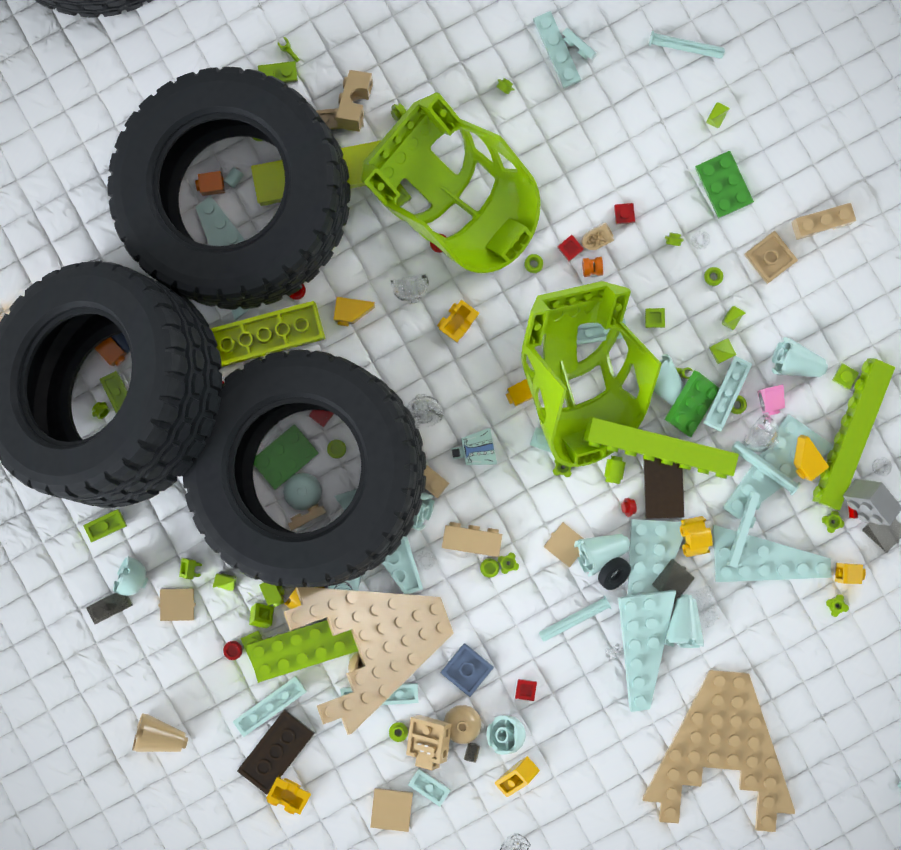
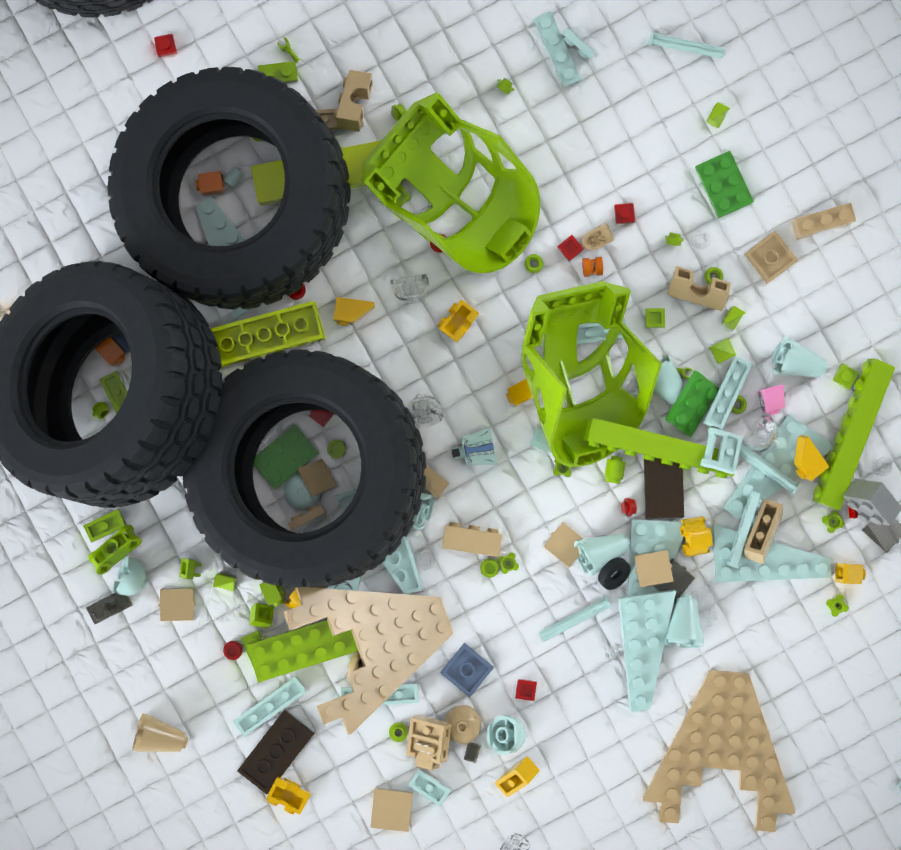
none -> lime piece [88,524,142,575]
none -> red plate [154,34,177,57]
none -> tan piece [297,459,337,497]
none -> tan piece [634,550,674,588]
none -> tan arch [667,266,731,311]
none -> light aqua plate [700,427,743,474]
none -> tan brick [744,499,784,564]

